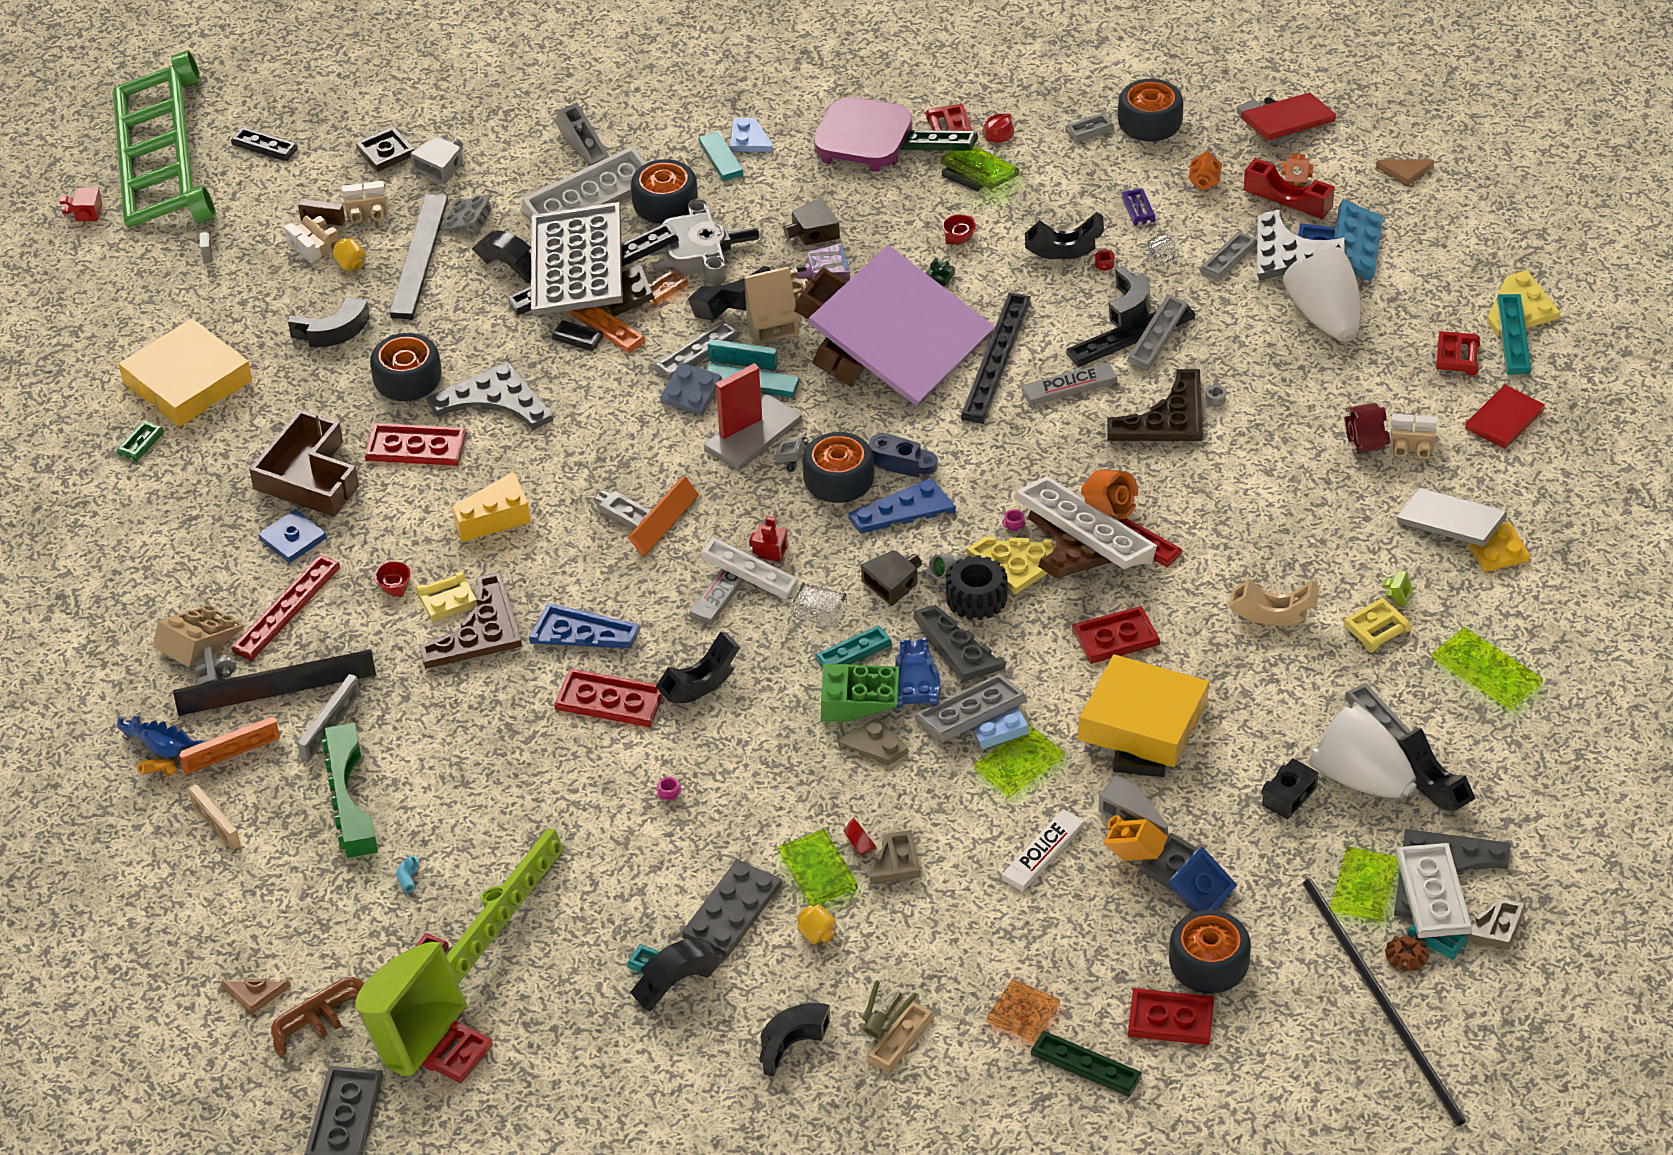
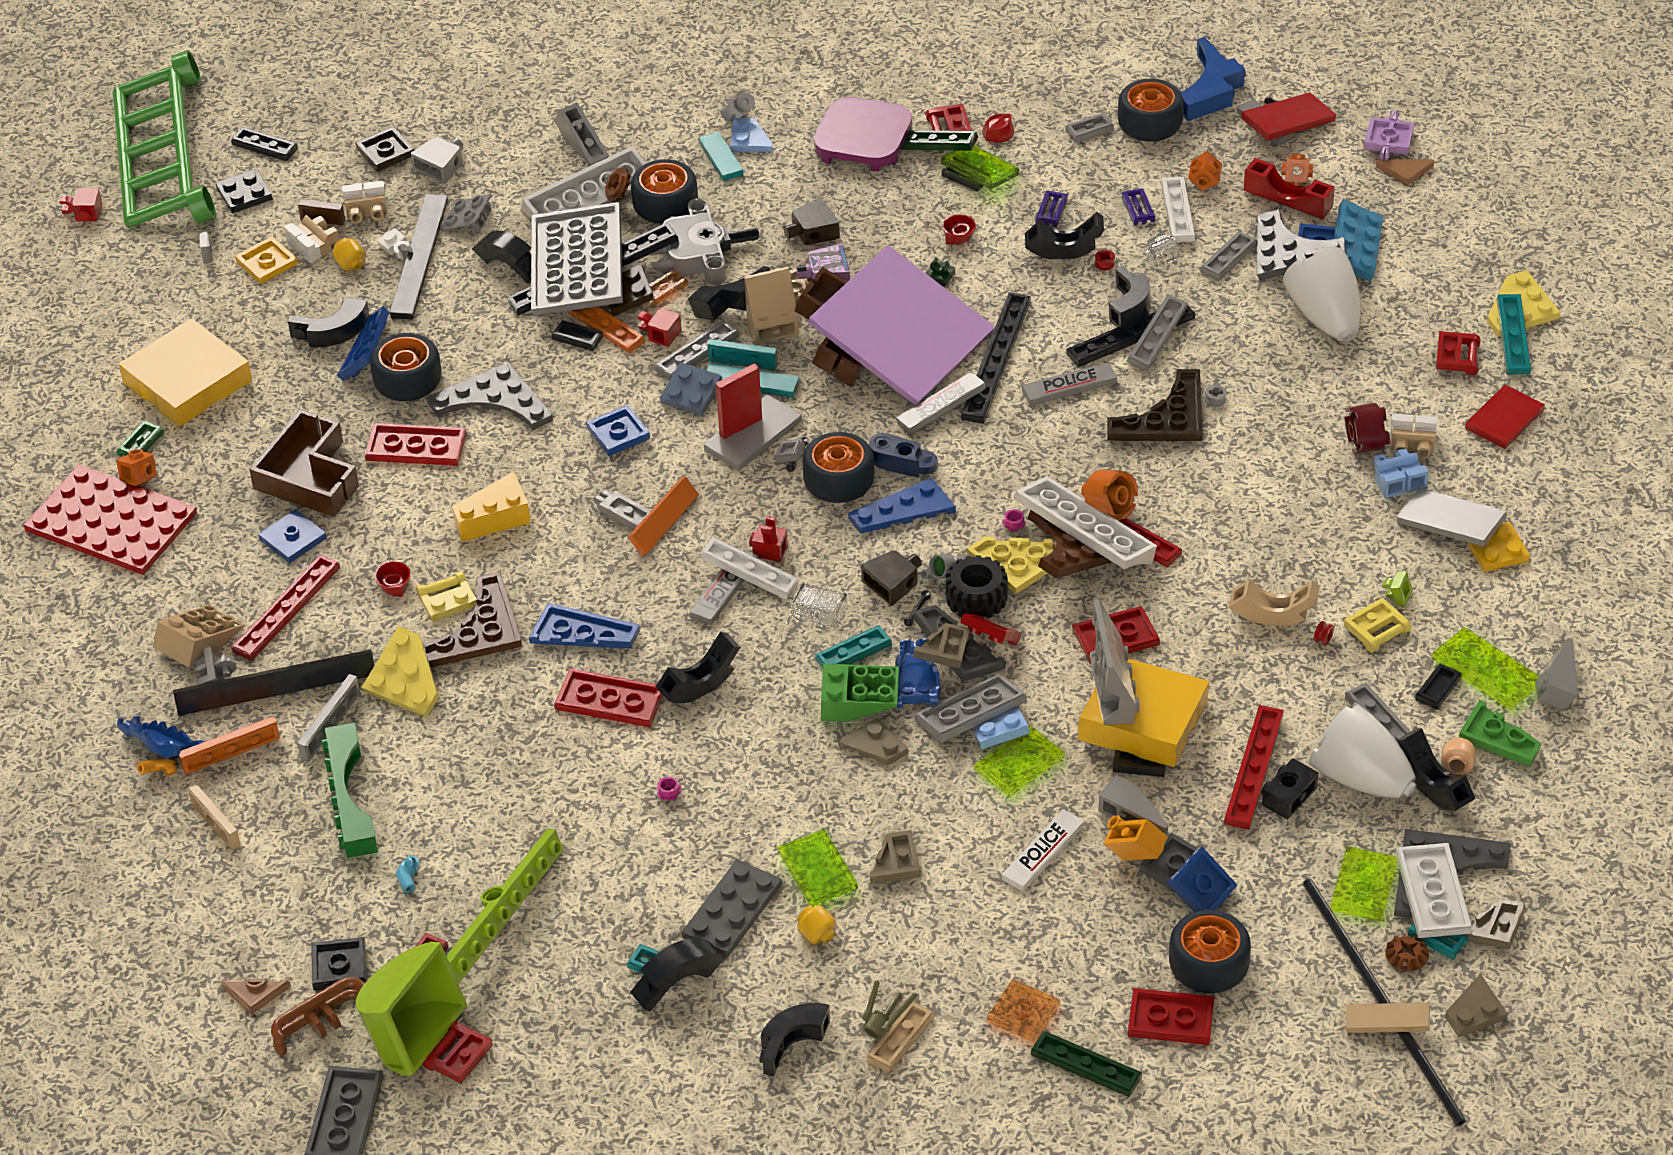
red hat [843,817,877,855] -> none
none -> plate [23,464,197,575]
none -> orange brick [116,449,157,486]
none -> plate [215,169,273,213]
none -> yellow tile [235,236,298,284]
none -> black plate [311,937,367,991]
none -> blue wing [336,306,389,381]
none -> light yellow plate [361,626,439,717]
none -> white plate [377,228,413,259]
none -> plate [586,404,650,456]
none -> dark orange gear [605,168,631,202]
none -> red brick [638,308,682,347]
none -> light grey hips [719,92,755,122]
none -> tile [896,372,986,434]
none -> black hinge [904,590,931,627]
none -> dark tan wing [913,623,970,668]
none -> red plate [960,614,1021,646]
none -> dark purple tile [1035,190,1068,228]
none -> light grey piece [1090,599,1139,725]
none -> white plate [1162,177,1195,243]
none -> blue arch [1180,37,1246,122]
none -> red plate [1224,705,1284,830]
none -> red bush [1313,621,1335,646]
none -> tan tile [1346,1003,1430,1033]
none -> lavender plate [1364,110,1414,160]
none -> light blue hips [1374,448,1429,498]
none -> black tile [1415,663,1462,710]
none -> light nougat head [1441,738,1476,775]
none -> dark tan wing [1445,975,1508,1037]
none -> bright green wing [1459,699,1541,767]
none -> light grey slope [1535,638,1578,710]

